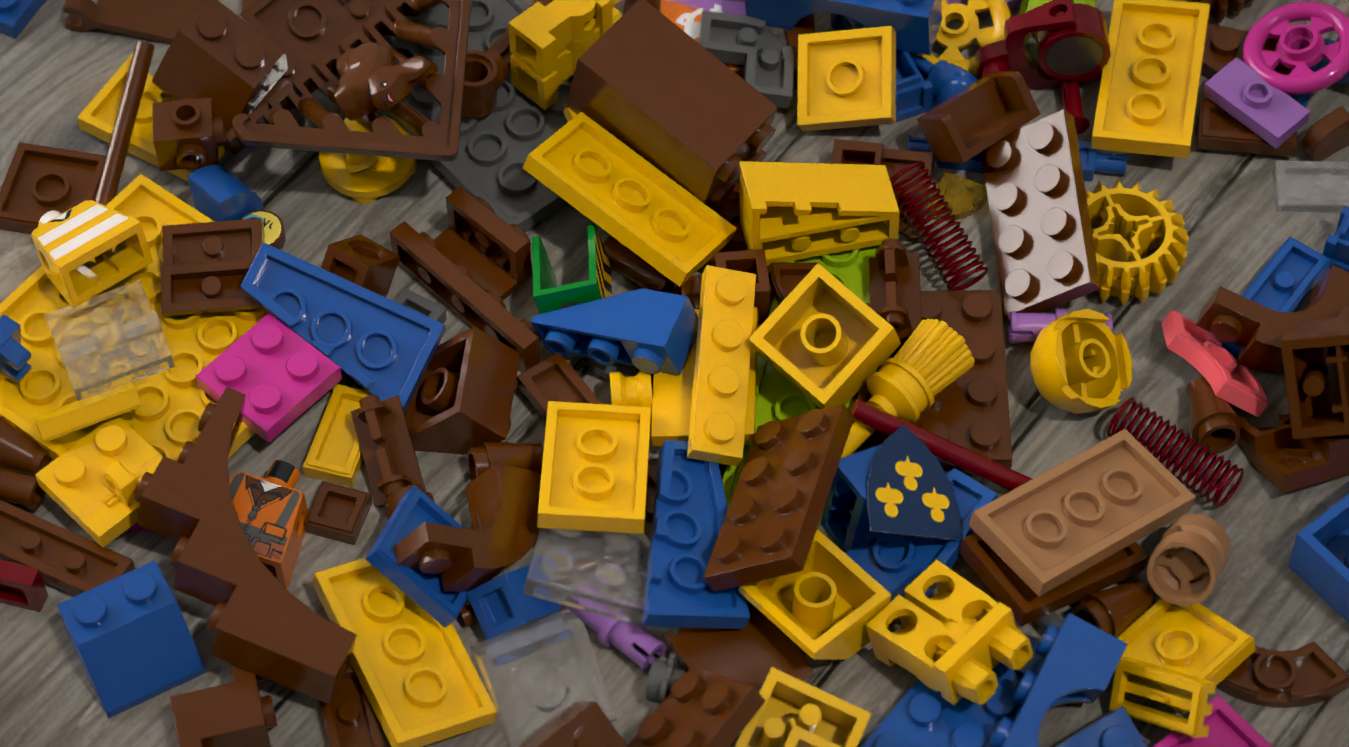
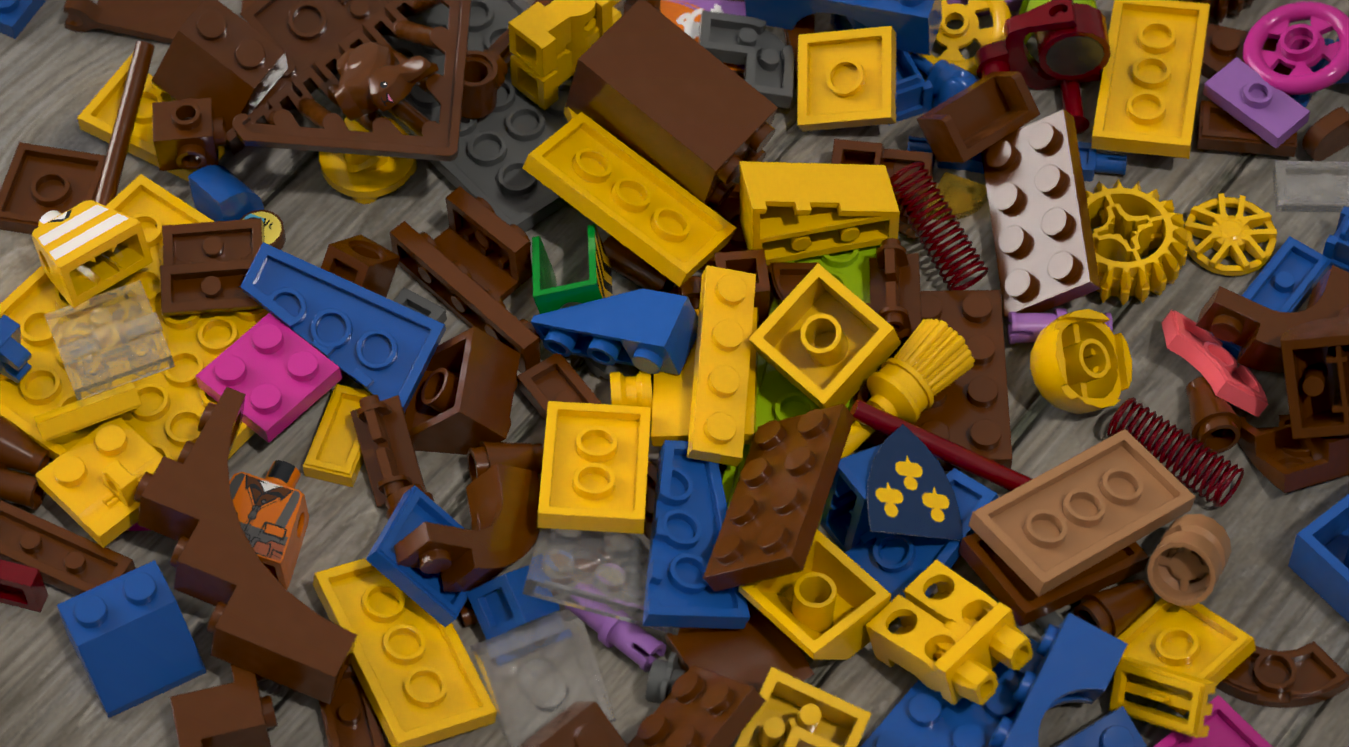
reddish brown tile [304,481,372,545] -> none
none -> yellow wheel [1184,193,1277,276]

